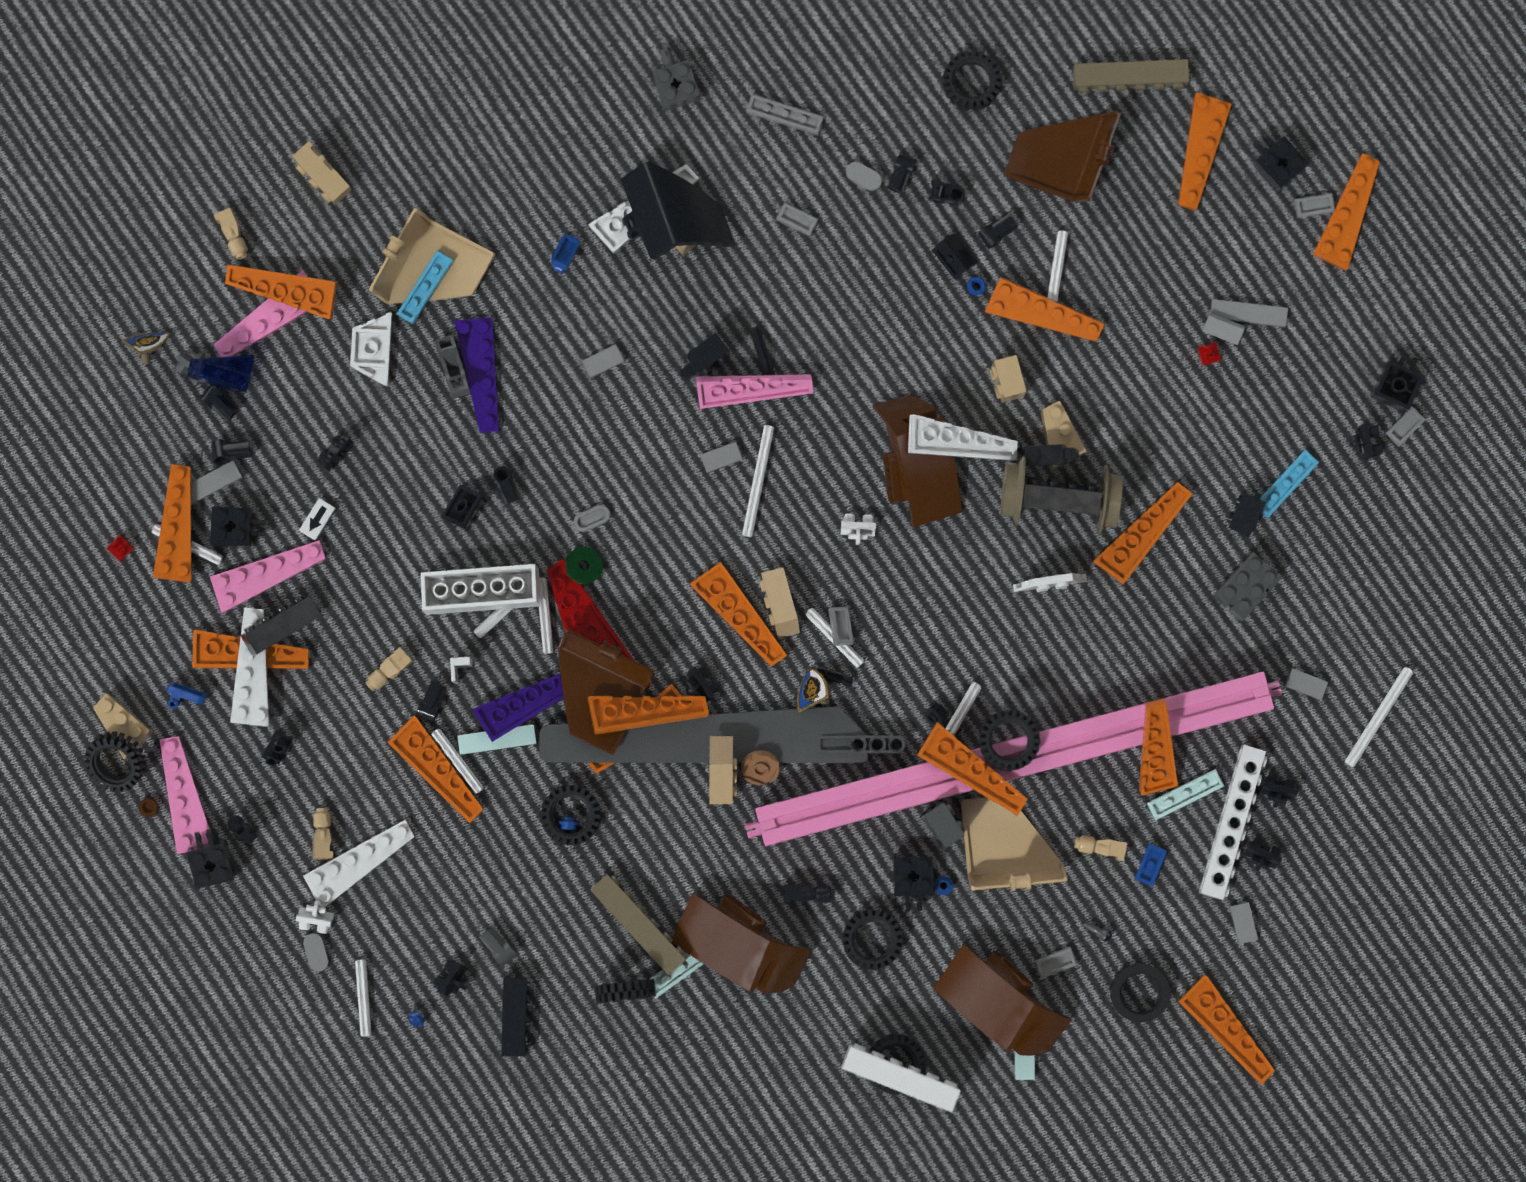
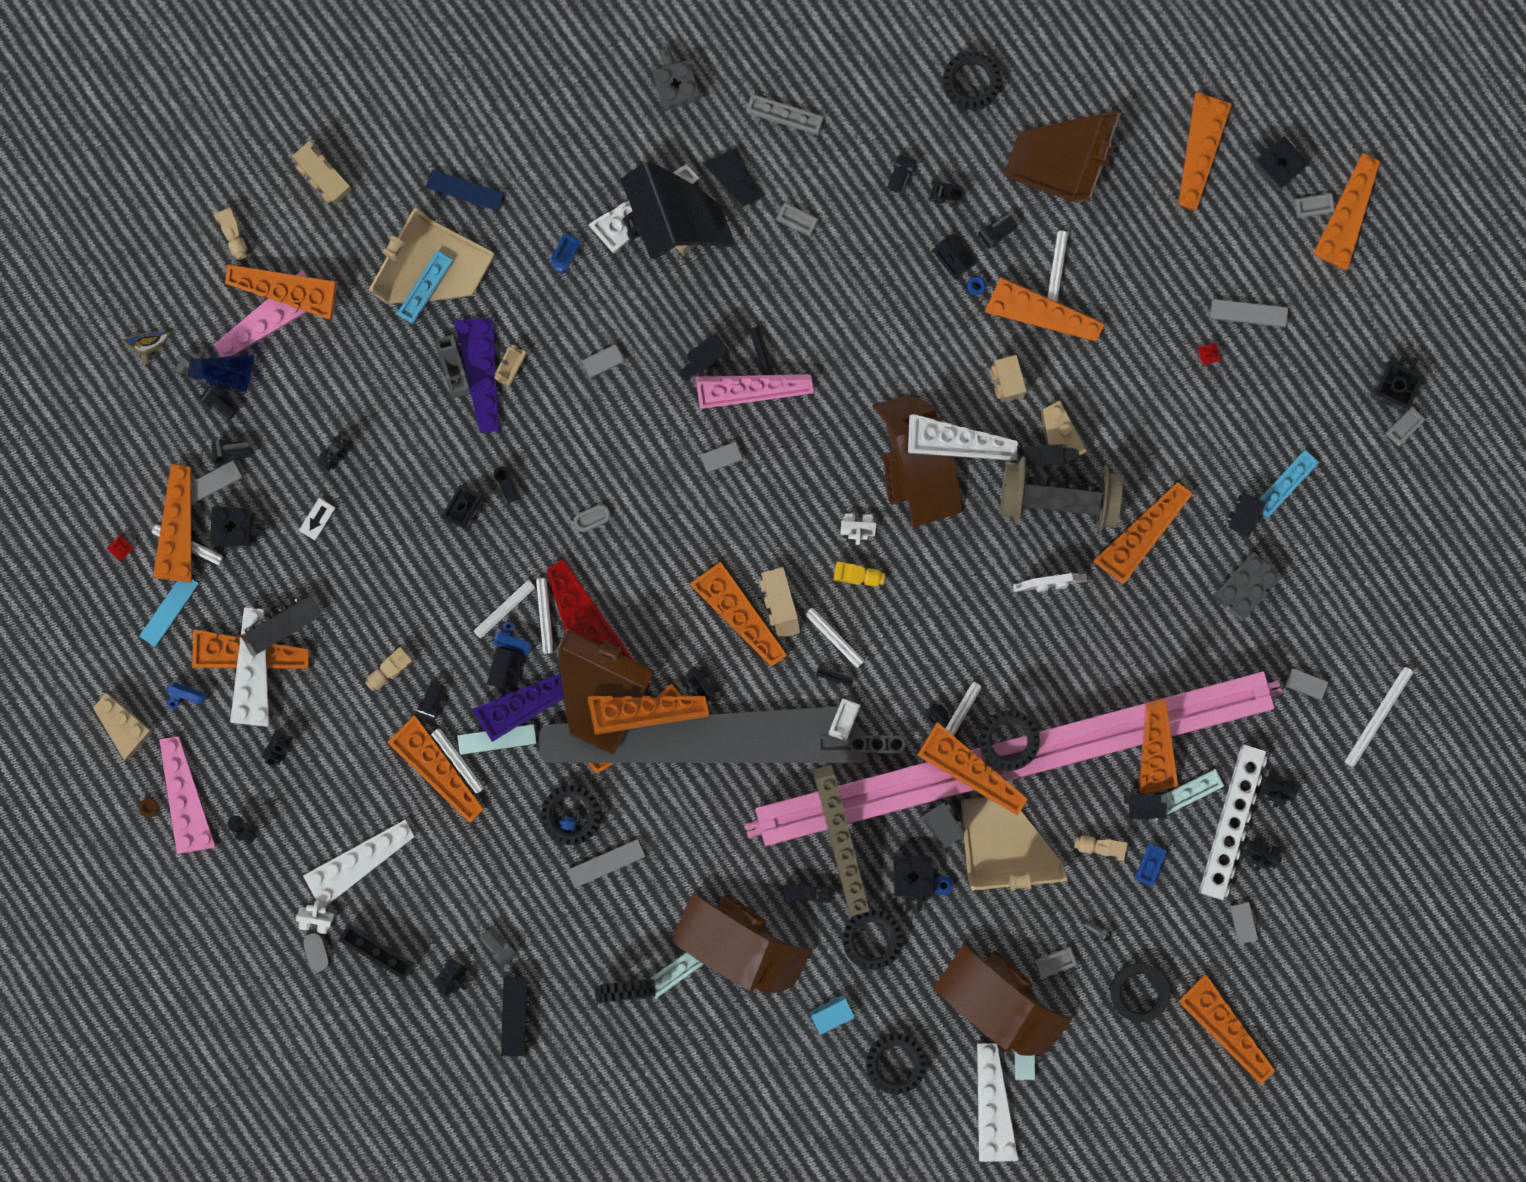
black tyre [84,731,147,793] -> none
black hinge [186,829,236,889] -> none
bright pink wing [210,540,326,613] -> none
tan piece [312,808,333,860] -> none
white wing [350,312,392,386] -> none
white axle [355,959,371,1037] -> none
blue plate [408,1010,426,1028] -> none
white brick [421,564,540,615] -> none
white panel [450,657,473,684] -> none
dark green tile [565,546,603,584] -> none
dark tan brick [590,874,687,976] -> none
tan wedge [709,736,737,804] -> none
medium nougat tile [741,750,780,785] -> none
white axle [742,425,774,537] -> none
shield [797,668,830,713] -> none
light grey tile [828,607,854,646] -> none
white brick [841,1043,961,1112] -> none
light grey tile [846,162,882,191] -> none
dark tan brick [1073,59,1189,93] -> none
light grey tile [1202,313,1245,345] -> none
black hips [1349,424,1383,461] -> none
none -> medium azure tile [139,579,199,647]
none -> black brick [338,924,417,981]
none -> dark blue tile [426,169,504,212]
none -> black panel [487,648,525,692]
none -> blue piece [493,622,532,656]
none -> tan hinge [494,345,527,386]
none -> light grey tile [567,839,645,888]
none -> black wing [702,147,761,207]
none -> medium azure hinge [809,995,855,1035]
none -> dark tan brick [813,765,869,916]
none -> white tile [829,698,860,741]
none -> yellow piece [833,561,885,587]
none -> white wing [977,1043,1018,1161]
none -> black panel [1124,795,1167,819]

